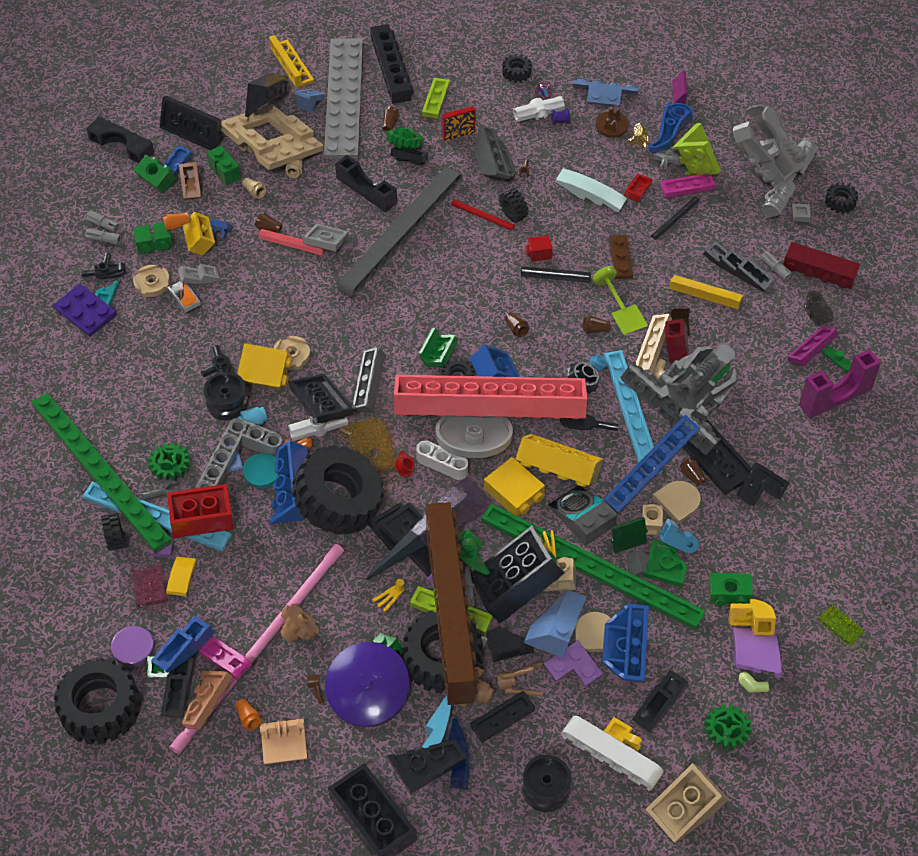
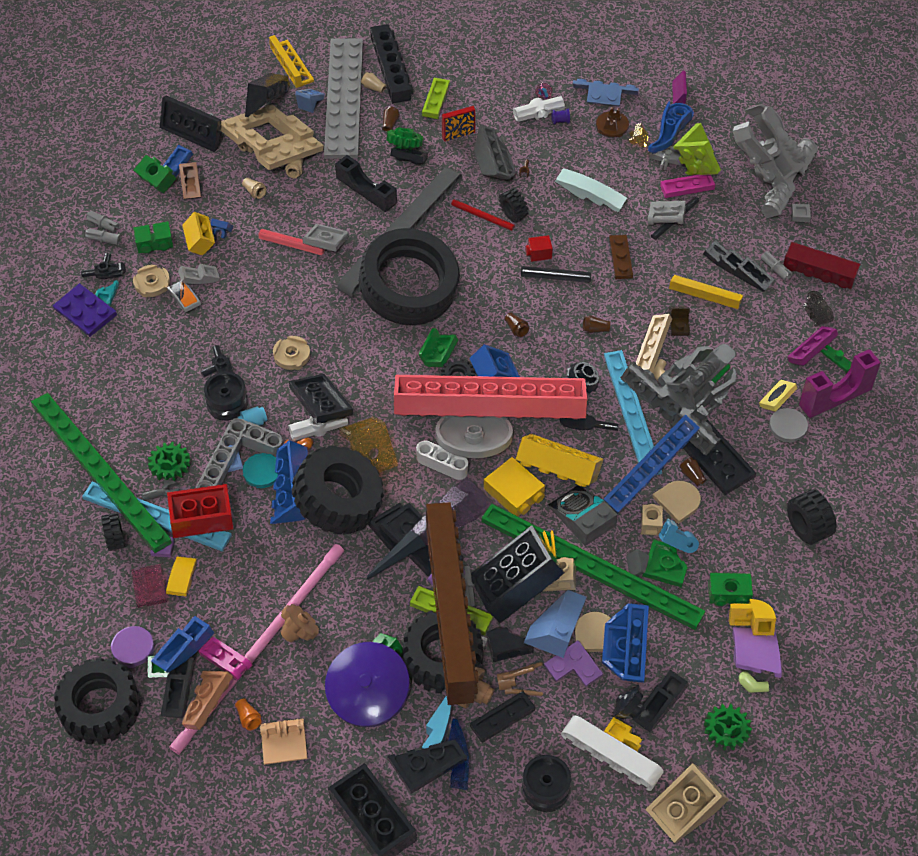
black arch [86,116,154,164] -> none
orange cone [163,212,190,231] -> none
green piece [206,146,241,186] -> none
yellow brick [237,343,293,391] -> none
reddish brown cone [255,213,282,233] -> none
reddish brown hand [307,675,324,704] -> none
dark grey slope [352,347,385,413] -> none
yellow piece [372,579,404,612] -> none
red animal [395,450,414,477] -> none
green panel [457,529,490,575] -> none
black tyre [502,54,532,83] -> none
dark azure plate [590,355,608,371] -> none
lime piece [592,266,648,335] -> none
dark green piece [610,517,648,554] -> none
red plate [623,173,653,202] -> none
dark red slope [665,319,689,363] -> none
black plate [736,462,790,506] -> none
clear neon green plate [818,605,865,647] -> none
black tyre [825,183,858,214] -> none
none -> black tyre [358,228,460,325]
none -> tan cone [361,72,387,93]
none -> black piece [611,685,643,720]
none -> light grey plate [648,200,686,225]
none -> light yellow tile [759,380,798,412]
none -> light grey tile [769,408,808,443]
none -> black tyre [787,489,837,545]

